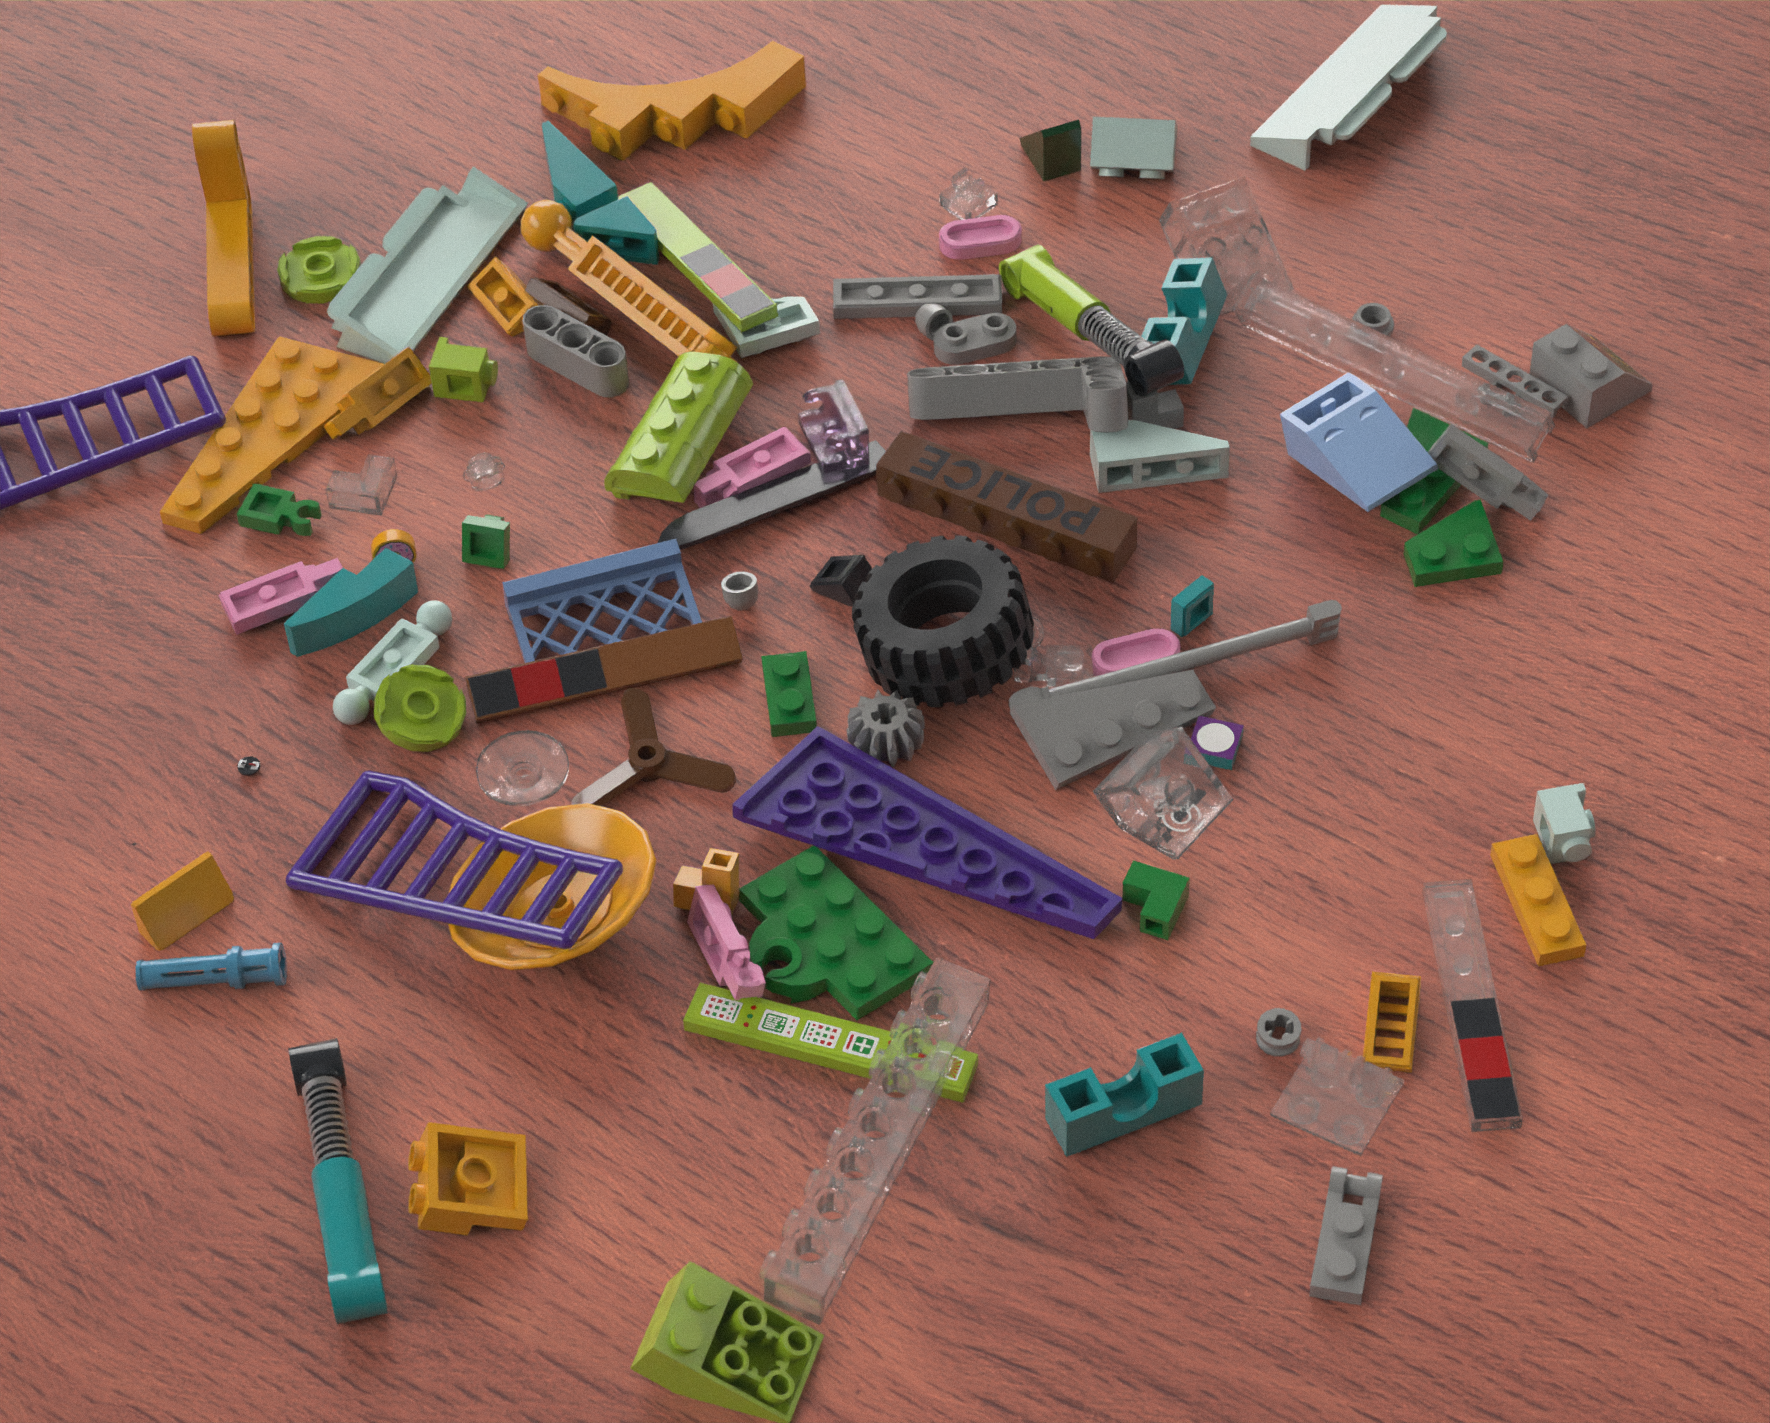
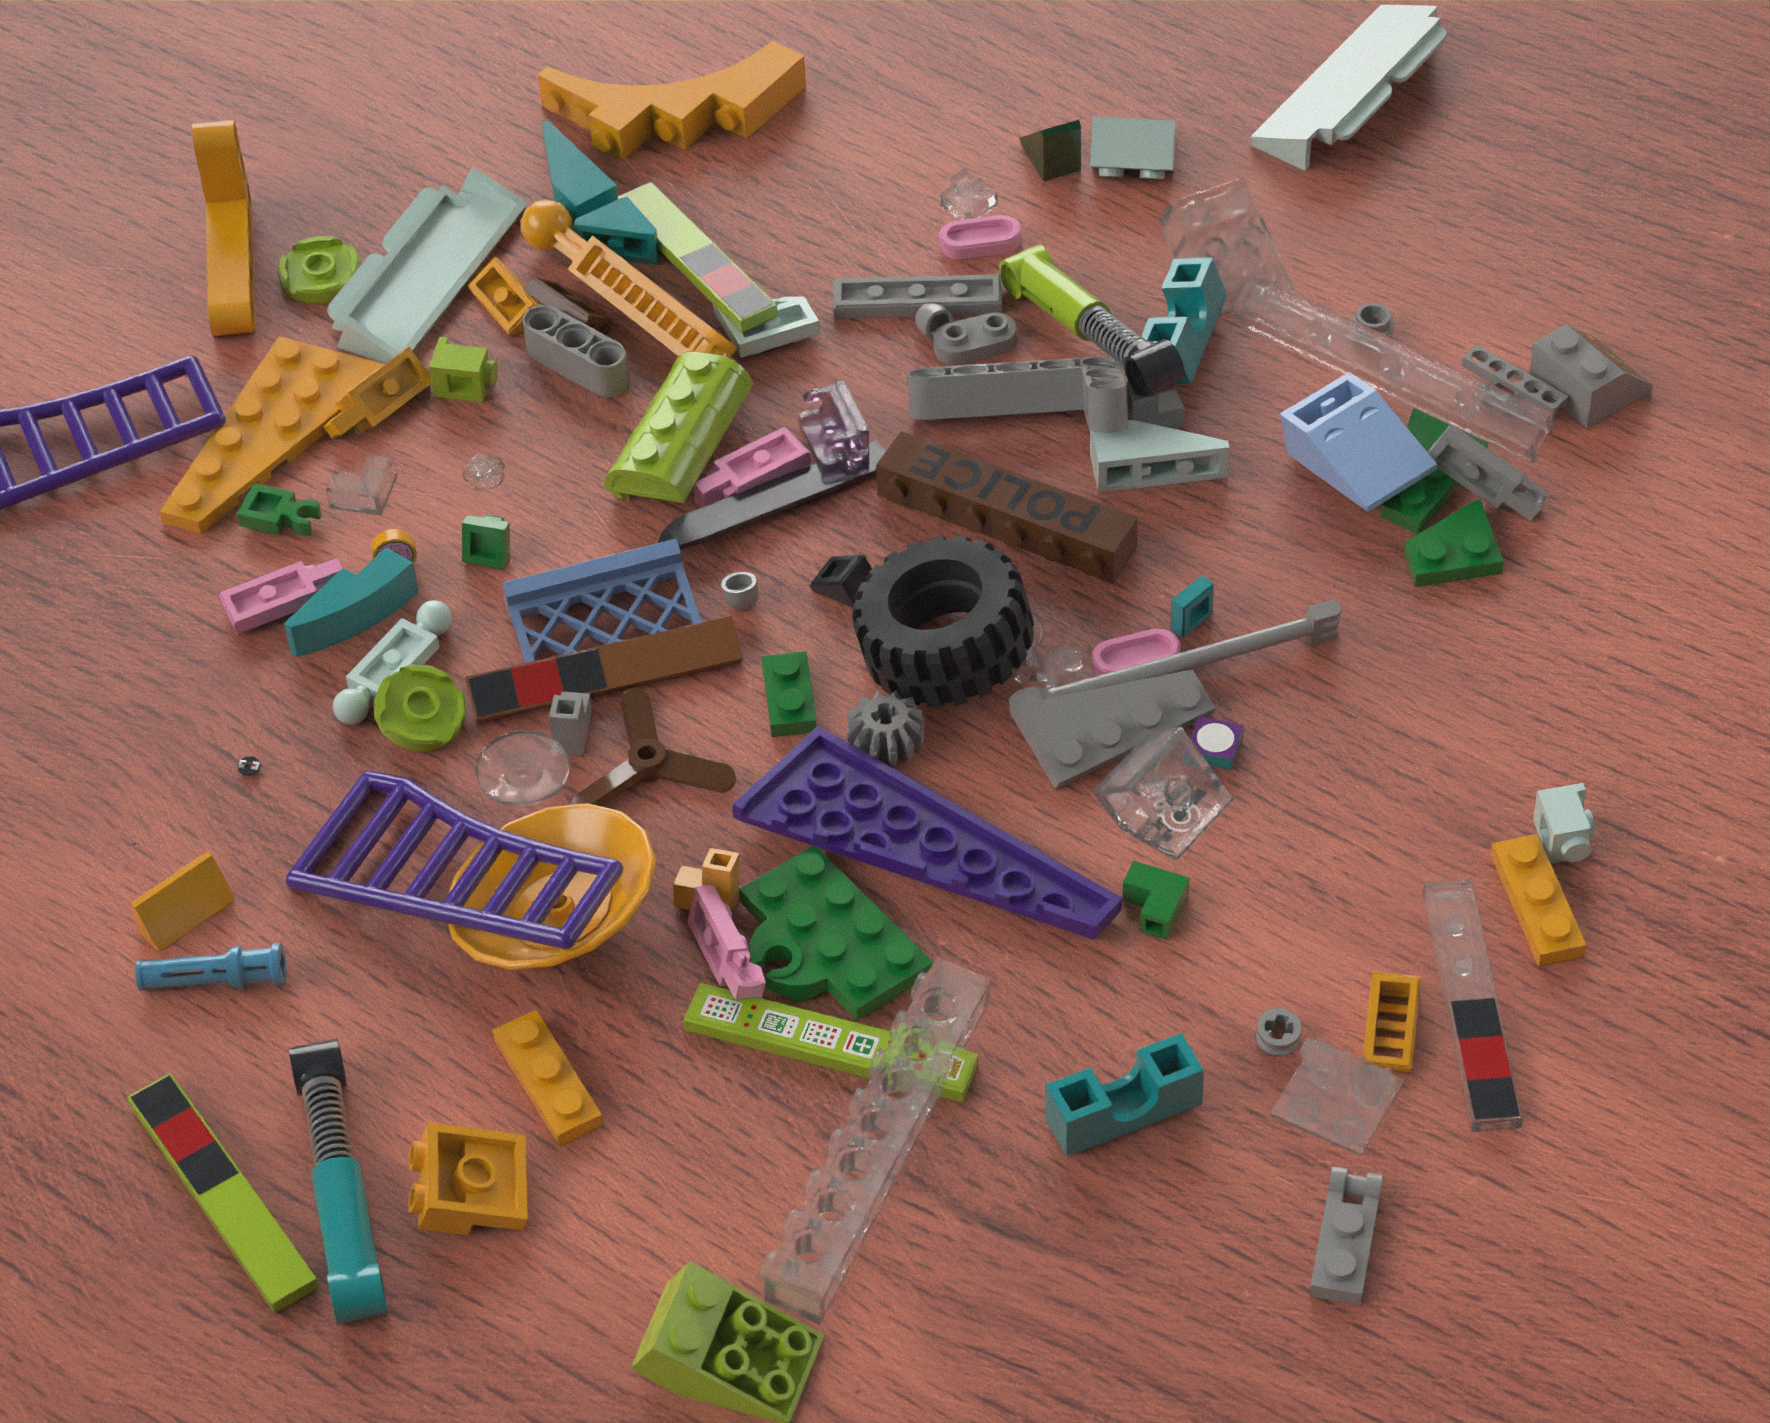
none -> lime tile [127,1073,319,1314]
none -> light orange plate [492,1010,604,1147]
none -> light grey piece [549,692,593,756]

